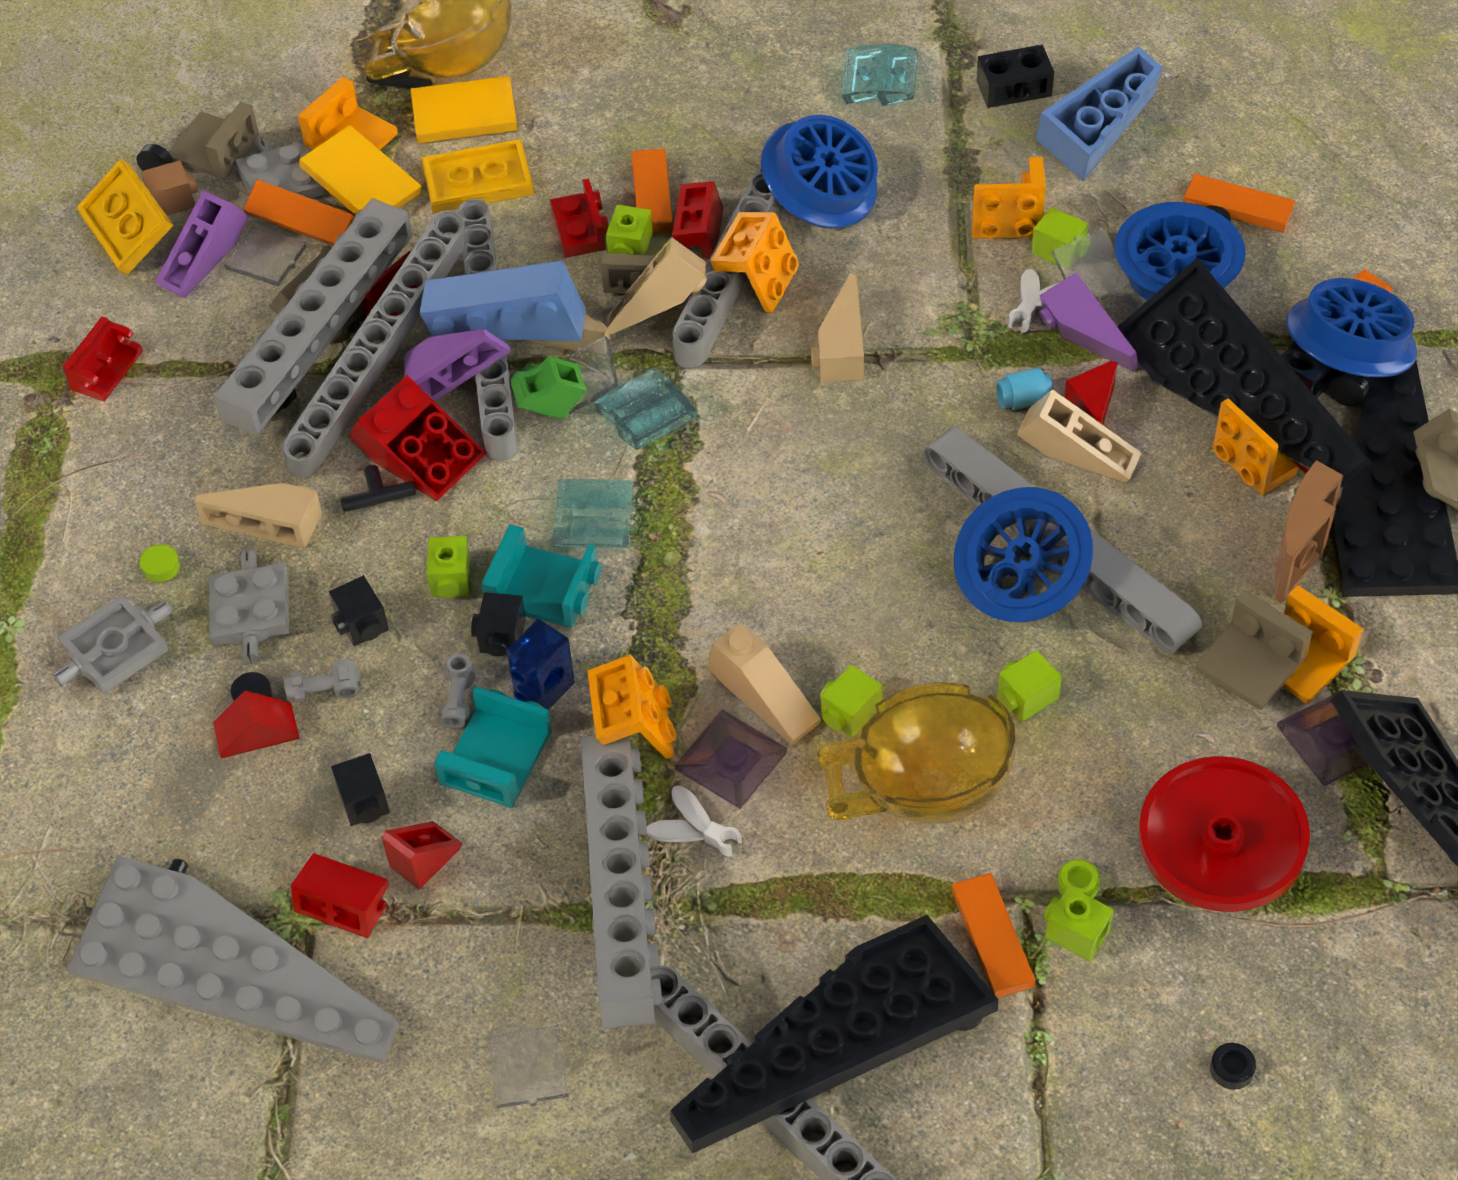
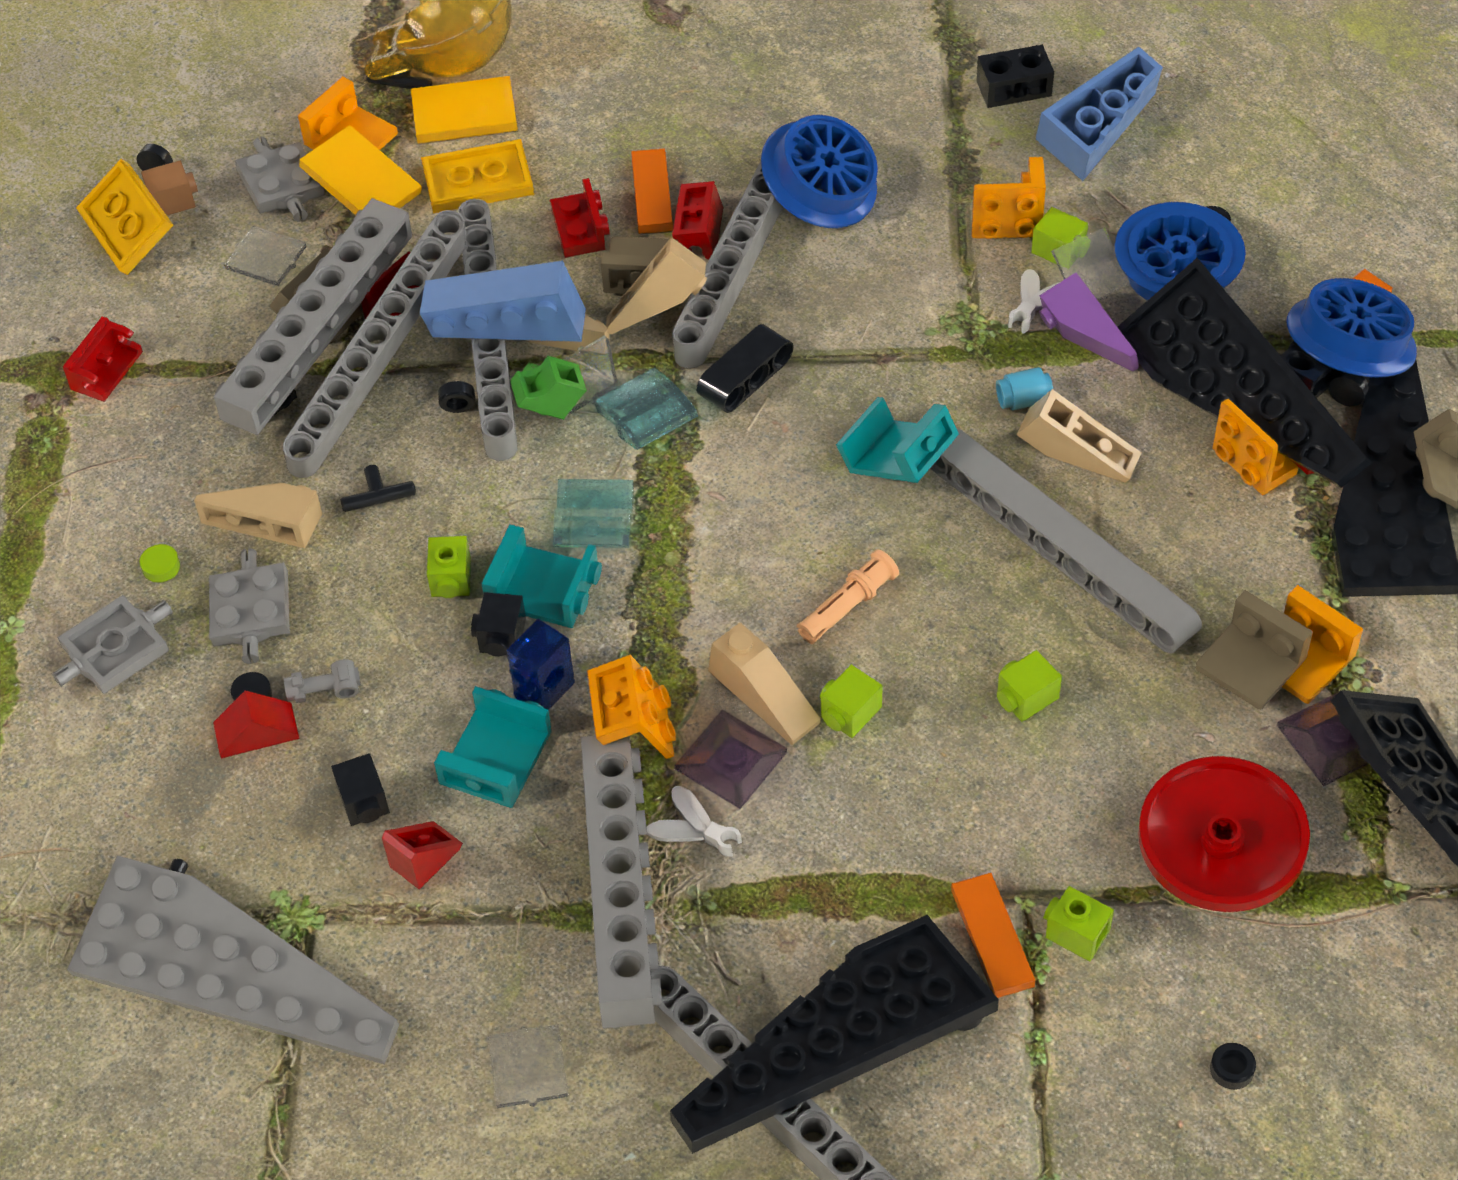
medium lavender slope [155,190,250,298] -> none
dark tan bracket [168,102,259,179] -> none
orange tile [243,179,354,246] -> none
red hinge [291,853,388,938] -> none
black brick [329,575,389,646] -> none
red slope [348,375,487,502] -> none
medium lavender slope [404,329,510,401] -> none
light grey bar [438,653,476,729] -> none
lime brick [606,204,653,255] -> none
light orange bracket [710,212,799,313] -> none
tan slope [811,274,864,382] -> none
clear yellow windscreen [817,682,1015,825] -> none
clear light blue slope [841,44,919,106] -> none
blue piece [954,487,1093,622] -> none
lime tile [1057,859,1100,898] -> none
red slope [1064,361,1118,425] -> none
orange tile [1183,173,1296,233] -> none
medium nougat slope [1274,460,1343,603] -> none
none -> black tile [438,381,475,413]
none -> black beam [696,324,794,413]
none -> light nougat pin [797,549,899,644]
none -> teal panel [836,397,959,483]

